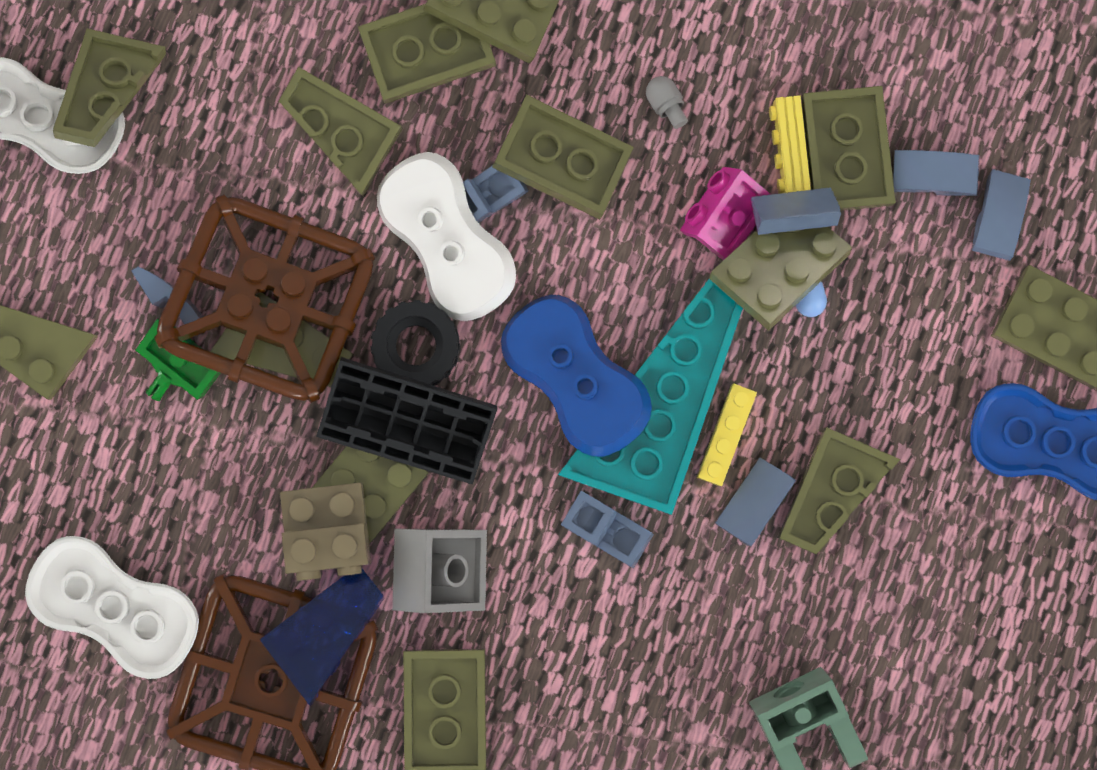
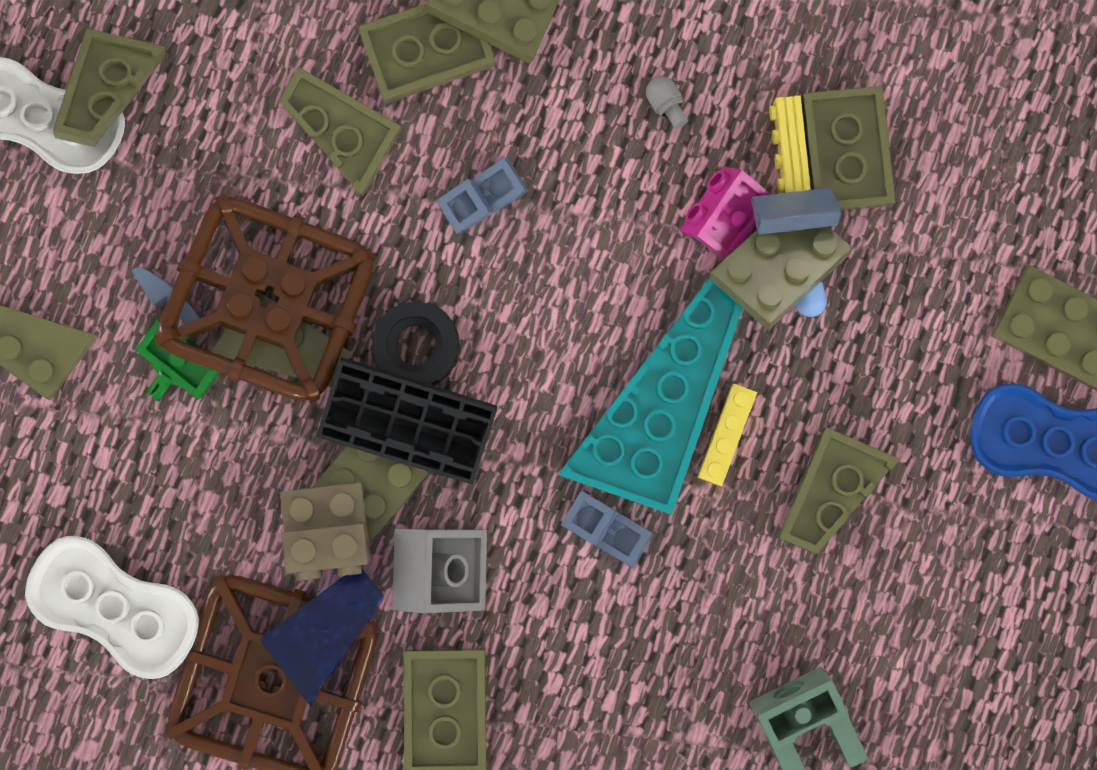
white plate [377,152,516,321] -> none
olive plate [492,94,634,220] -> none
blue plate [501,295,652,457] -> none
sand blue slope [715,457,796,547] -> none
sand blue slope [893,150,980,196] -> none
sand blue slope [972,169,1031,261] -> none

